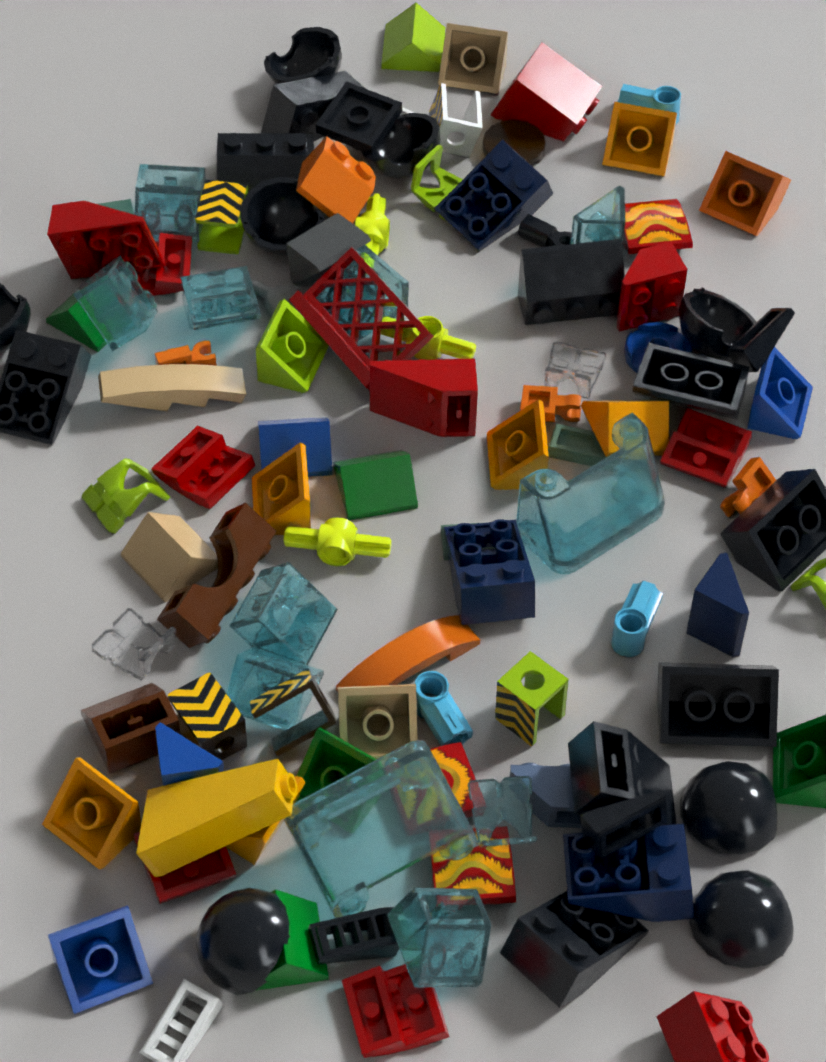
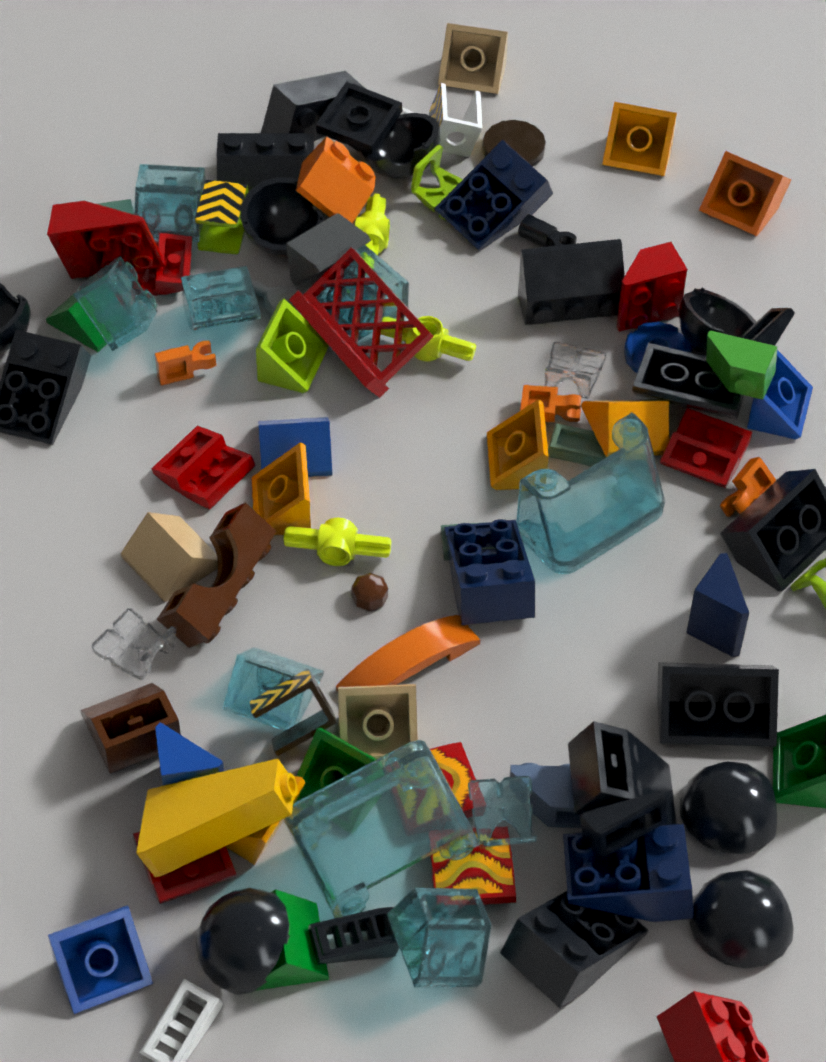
light orange slope [42,757,141,869] -> none
lime piece [82,458,170,534] -> none
tan slope [98,364,246,412] -> none
piece [168,673,247,760] -> none
clear light blue slope [229,562,338,667] -> none
black cylinder [264,27,342,84] -> none
green slope [333,450,418,521] -> none
red slope [342,957,450,1058] -> none
red slope [370,358,478,437] -> none
lime slope [381,2,445,72] -> none
medium azure piece [415,671,473,746] -> none
slope [490,42,602,142] -> none
lime piece [495,651,569,746] -> none
clear light blue slope [571,185,625,245] -> none
medium azure piece [611,581,663,657] -> none
slope [614,199,693,254] -> none
medium azure piece [618,84,681,125] -> none
none -> reddish brown tile [351,573,388,611]
none -> bright green slope [706,331,778,400]

